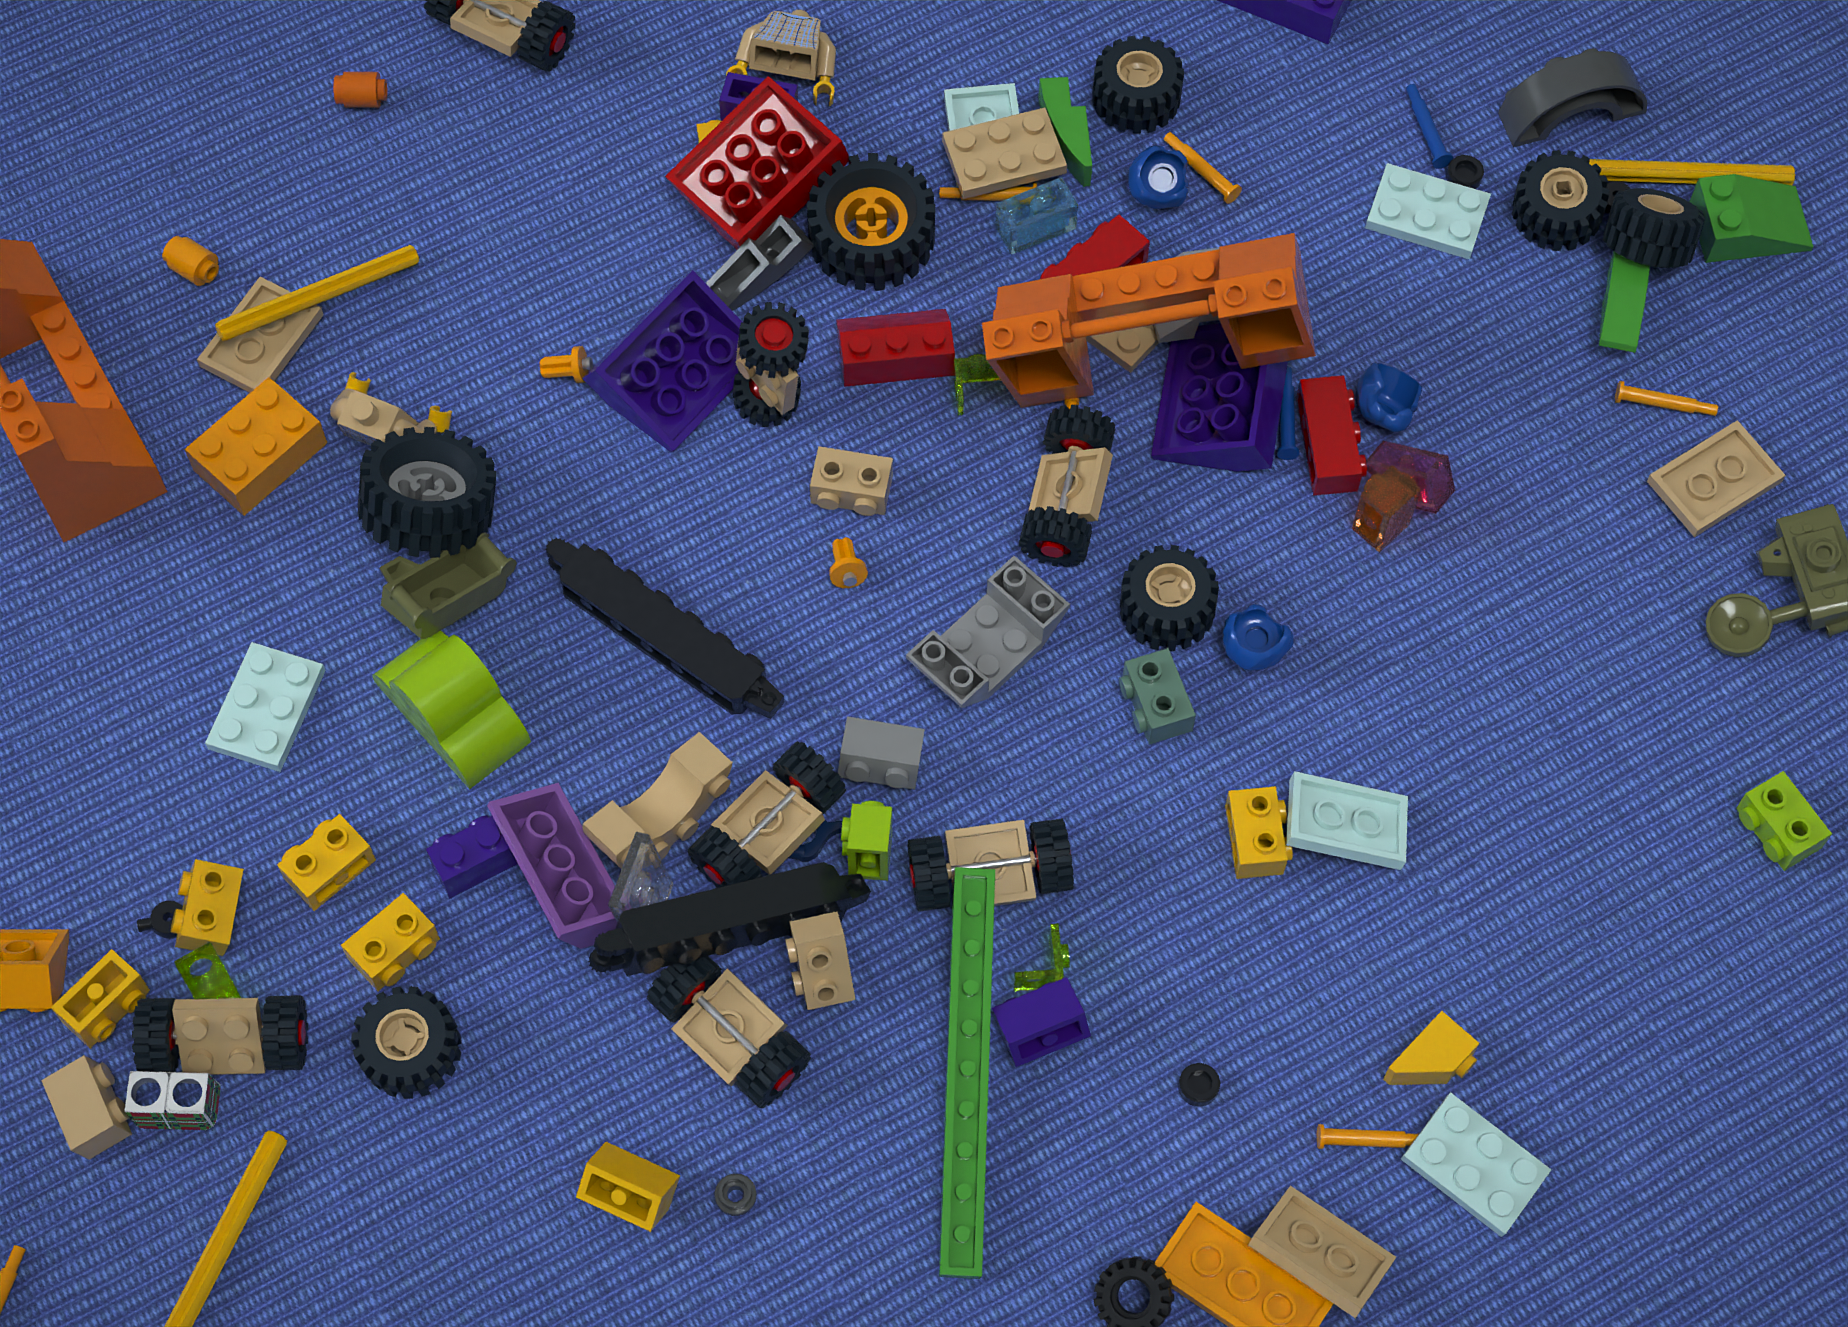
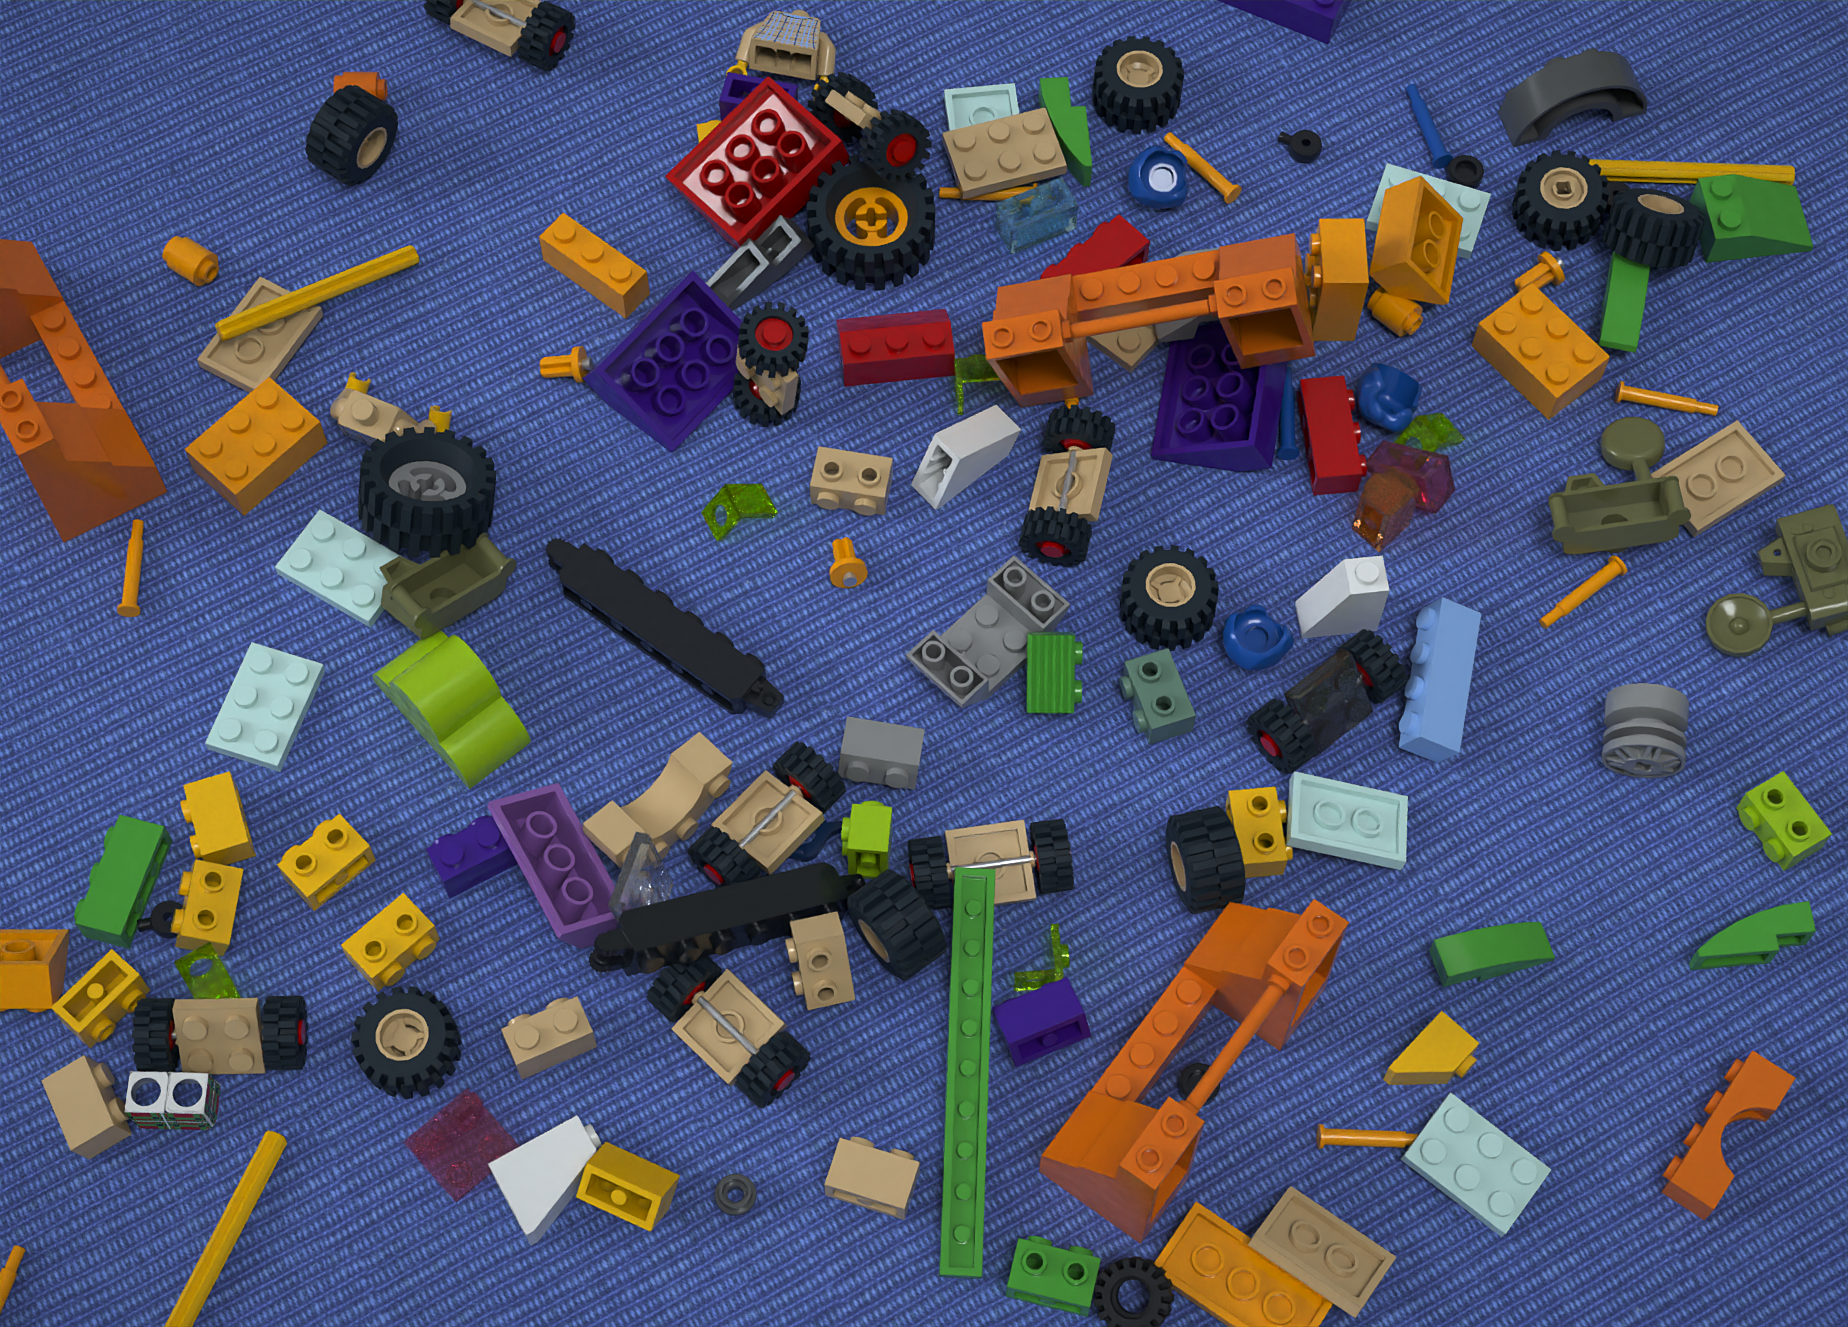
none -> bright green brick [74,814,173,949]
none -> light orange piece [117,519,144,617]
none -> yellow brick [180,771,256,865]
none -> light aqua plate [275,510,402,628]
none -> black wheel [305,85,398,186]
none -> clear pink hinge [403,1088,520,1203]
none -> white slope [488,1116,602,1245]
none -> tan brick [501,996,597,1080]
none -> light orange brick [539,213,650,319]
none -> clear neon green bracket [701,484,778,541]
none -> black plate [807,72,932,182]
none -> tan brick [824,1137,920,1220]
none -> black wheel [847,869,947,981]
none -> white slope [911,405,1021,510]
none -> bright green brick [1006,1236,1101,1317]
none -> bright green brick [1026,631,1083,714]
none -> orange brick [1039,899,1349,1244]
none -> black wheel [1166,806,1246,914]
none -> plate [1246,629,1407,774]
none -> black piece [1278,130,1322,163]
none -> white slope [1295,555,1390,639]
none -> light orange brick [1304,218,1369,341]
none -> light orange brick [1367,286,1423,337]
none -> light orange slope [1369,176,1463,305]
none -> clear neon green bracket [1390,413,1465,474]
none -> light blue brick [1399,597,1481,763]
none -> bright green slope [1429,922,1555,987]
none -> light orange brick [1471,283,1610,420]
none -> light orange piece [1514,251,1565,292]
none -> light orange piece [1539,555,1627,629]
none -> olive piece [1548,417,1691,555]
none -> light grey wheel [1601,683,1689,778]
none -> orange arch [1661,1050,1796,1220]
none -> bright green slope [1689,901,1816,970]

